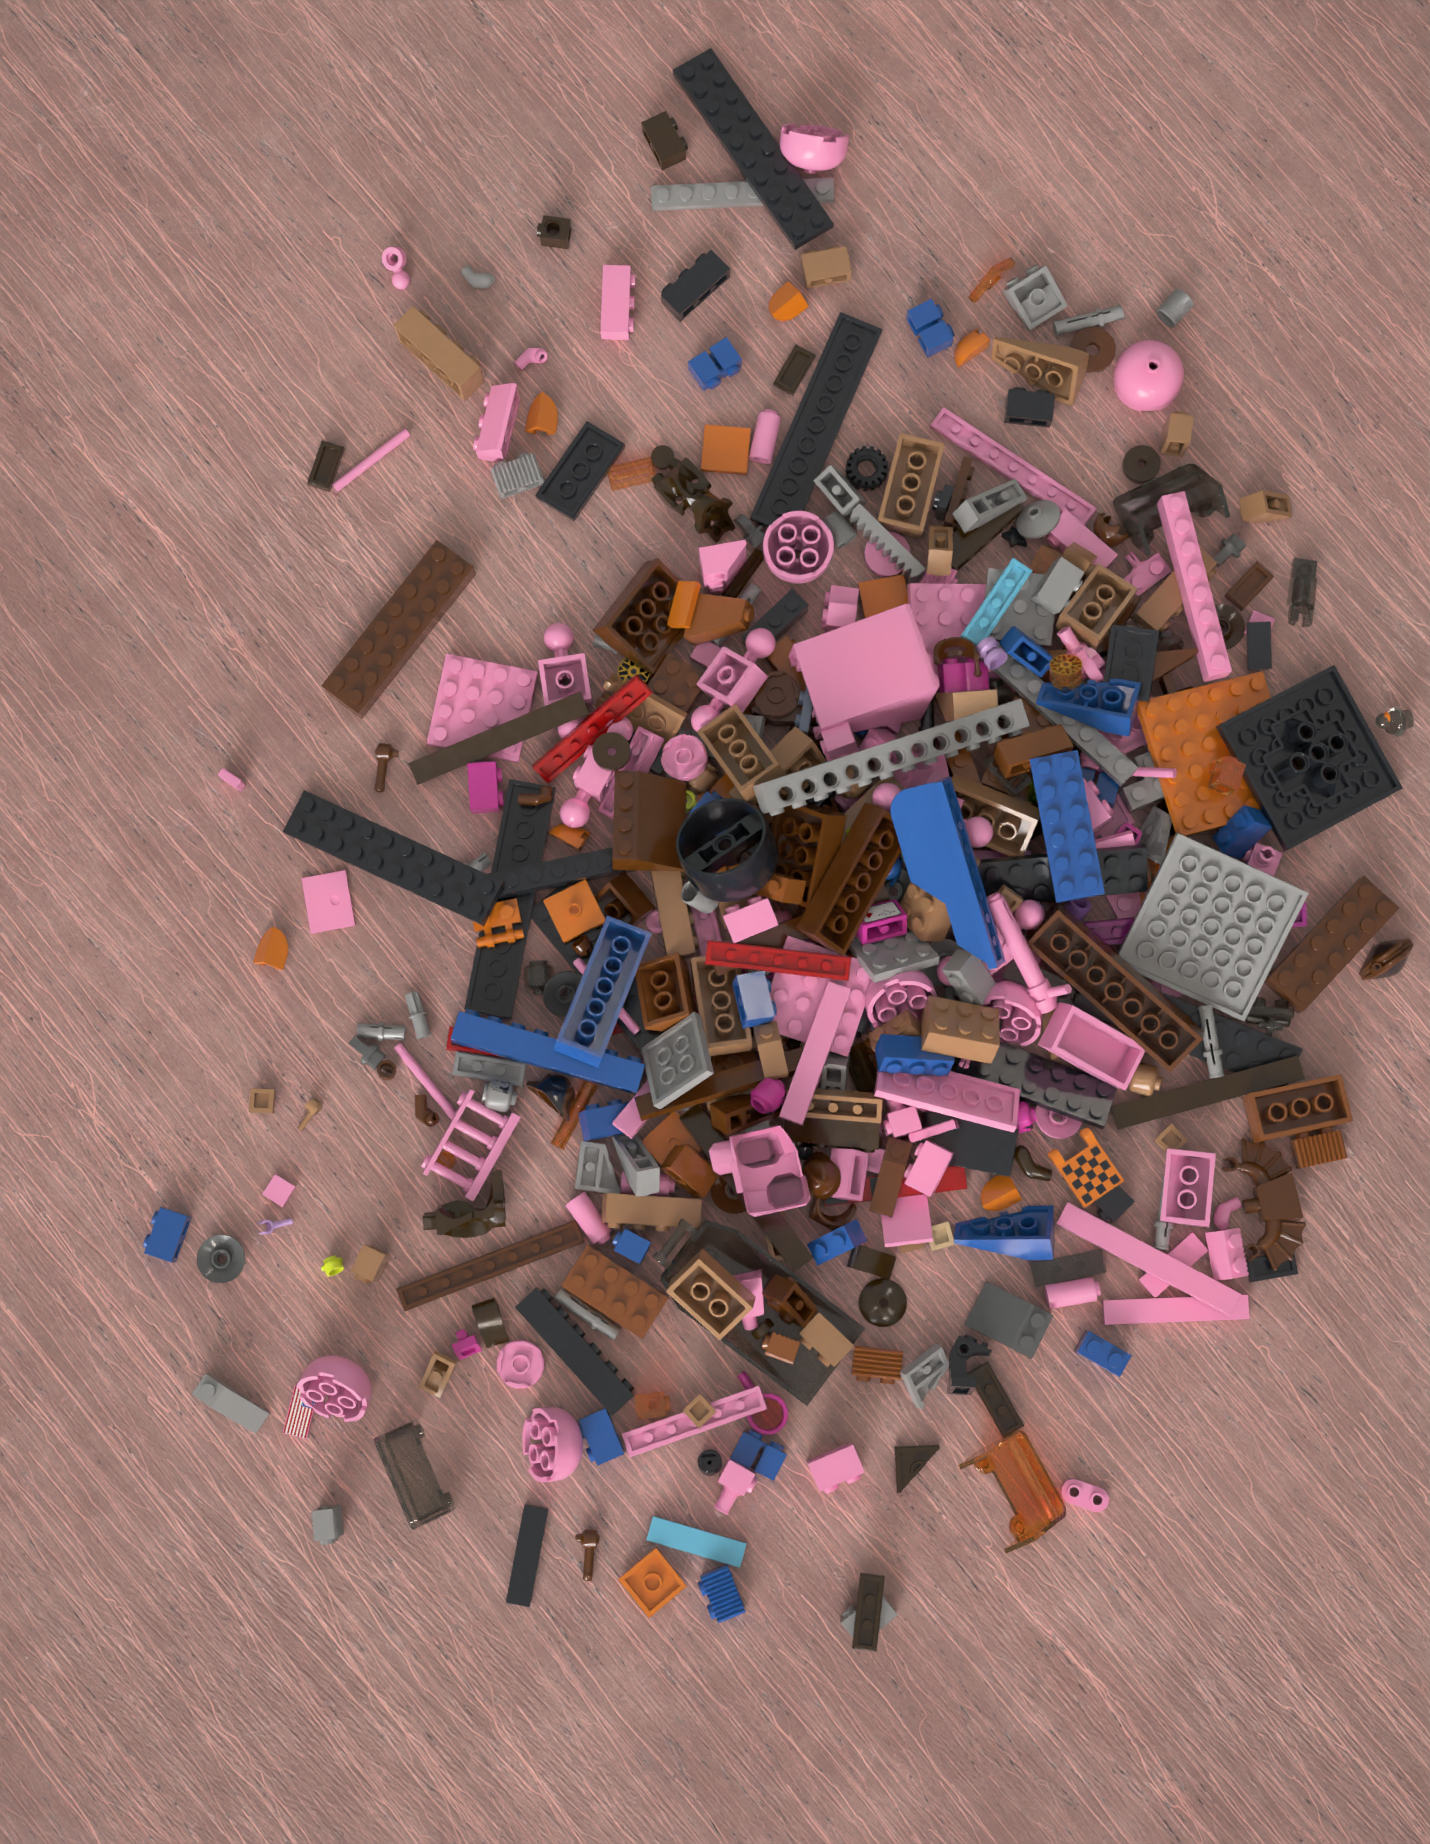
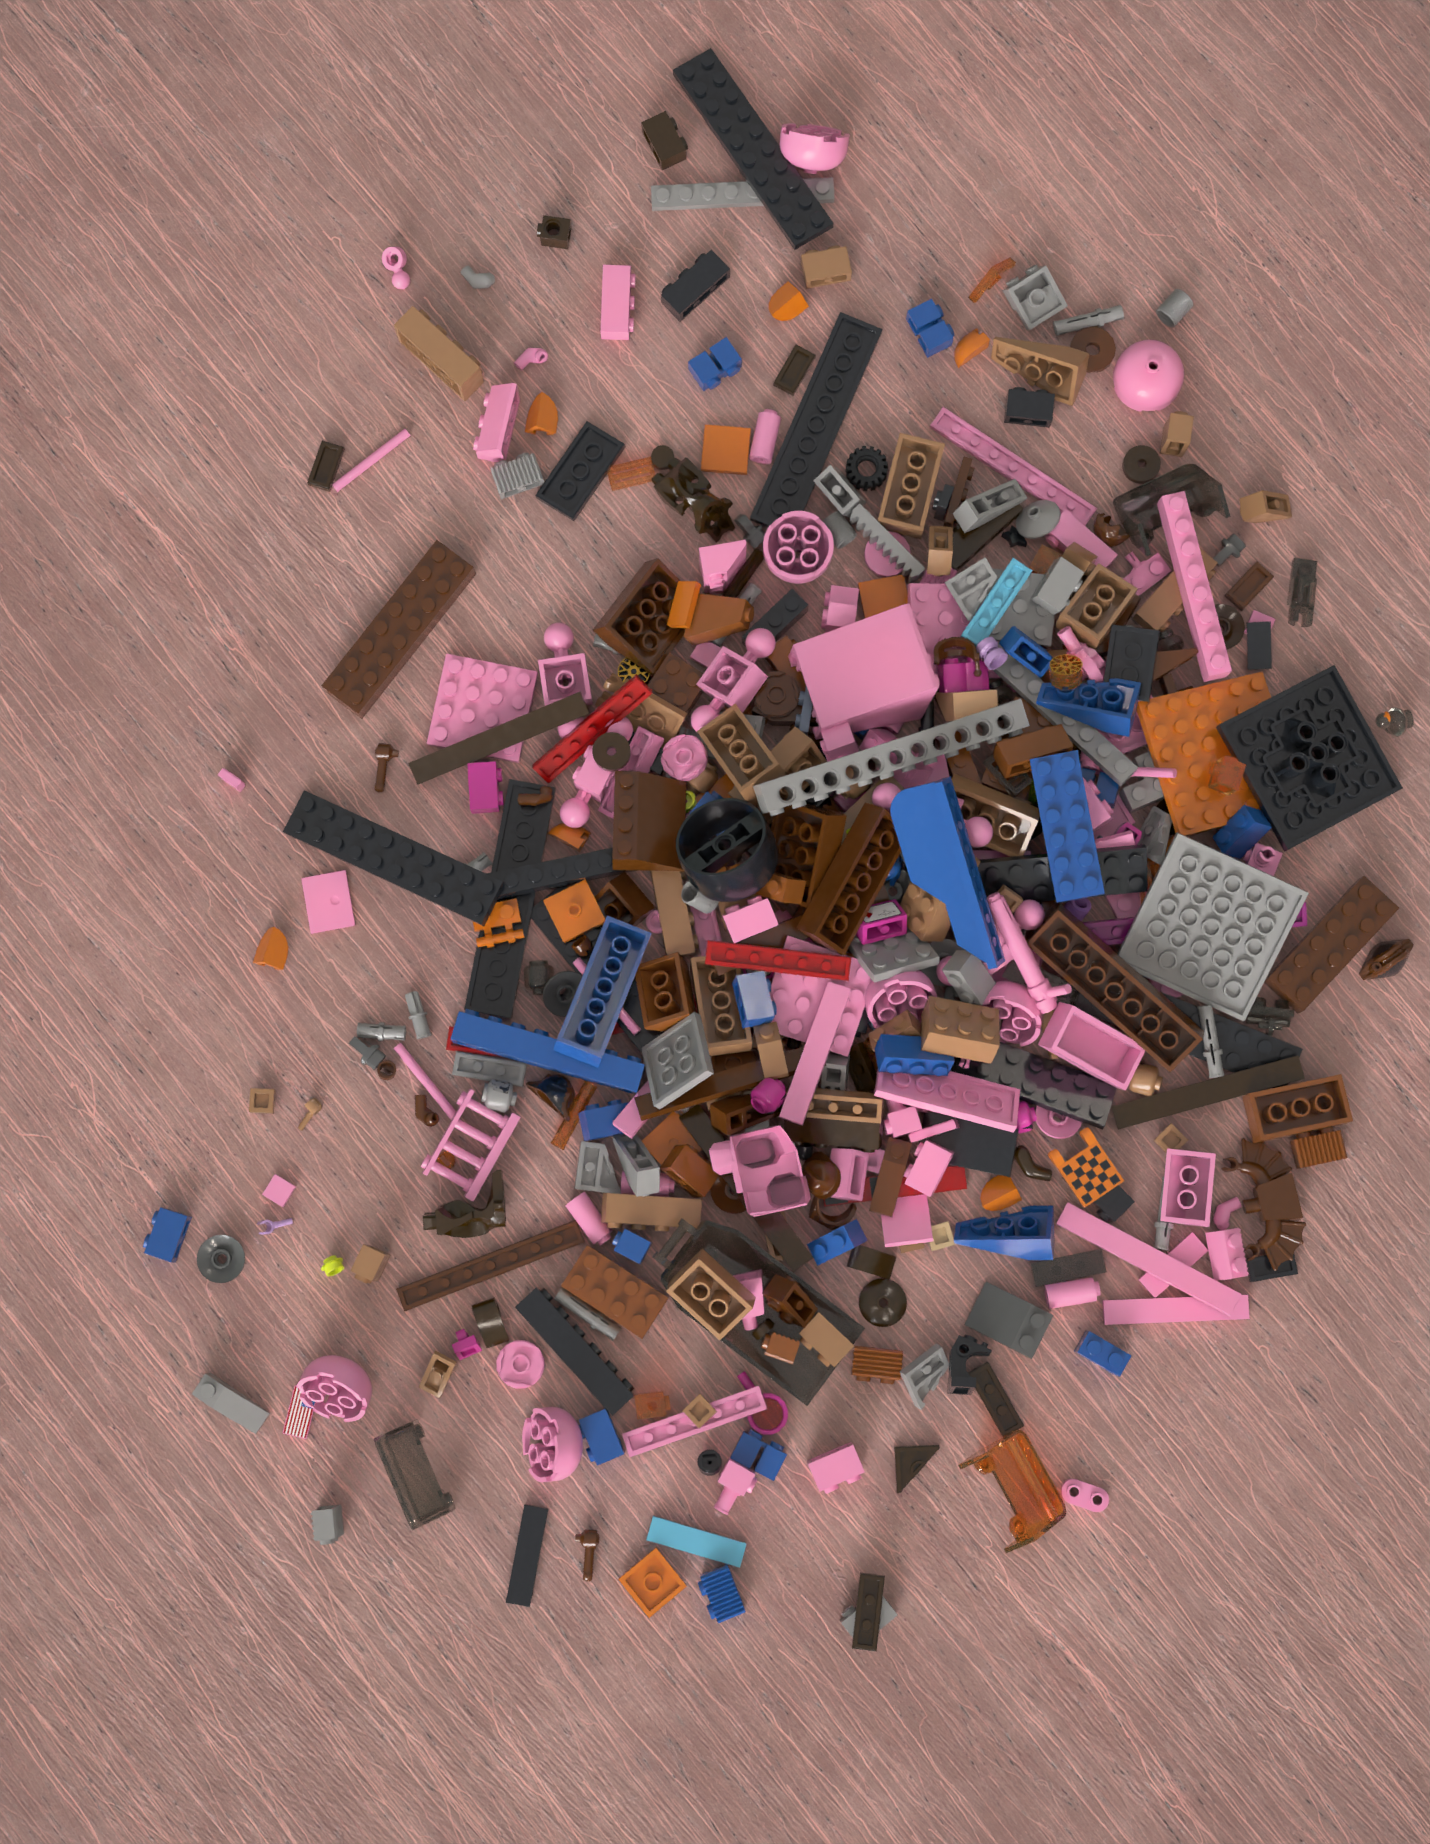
none -> light grey wing [944,557,997,621]

